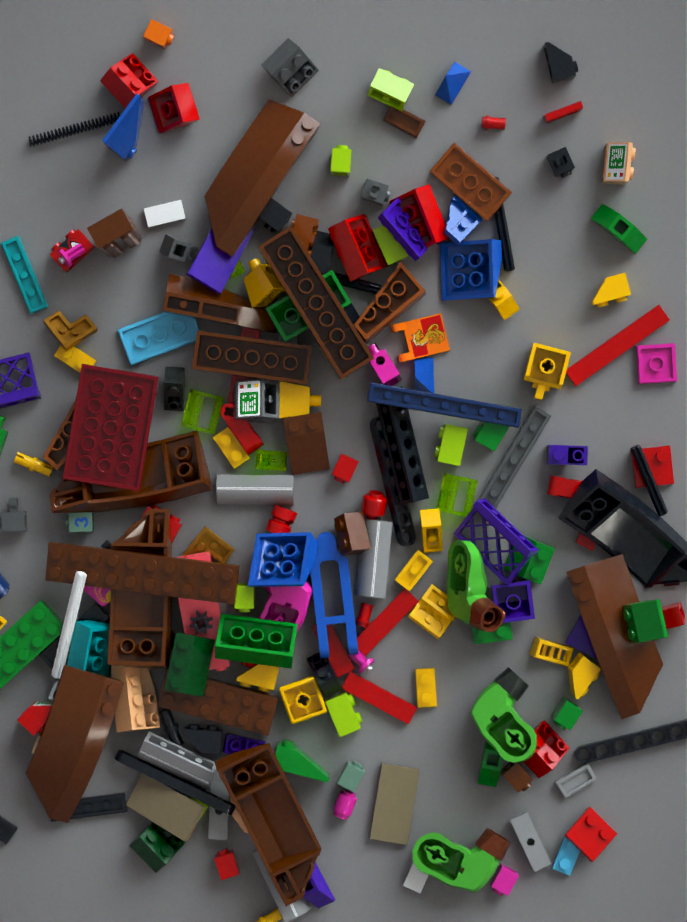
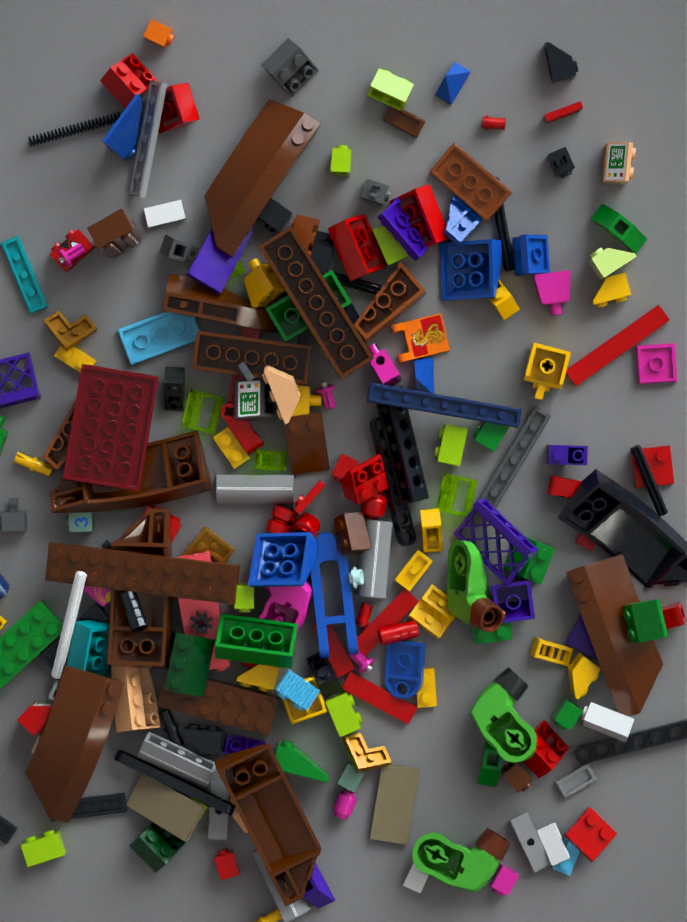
none -> lime brick [21,829,66,867]
none -> black axle [120,590,148,633]
none -> light grey tile [129,81,167,198]
none -> dark grey tile [238,362,255,382]
none -> light nougat slope [262,365,301,424]
none -> medium azure brick [275,669,320,711]
none -> red head [292,513,320,537]
none -> red plate [294,480,326,515]
none -> dark pink piece [316,382,336,409]
none -> red slope [341,454,388,504]
none -> plate [342,733,392,773]
none -> light aqua plate [349,567,364,588]
none -> red axle [377,620,419,645]
none -> blue tile [385,640,426,699]
none -> blue bracket [512,234,550,276]
none -> dark pink torso [533,270,571,316]
none -> white tile [537,823,570,866]
none -> white brick [581,702,634,742]
none -> yellowish green slope [588,248,637,280]

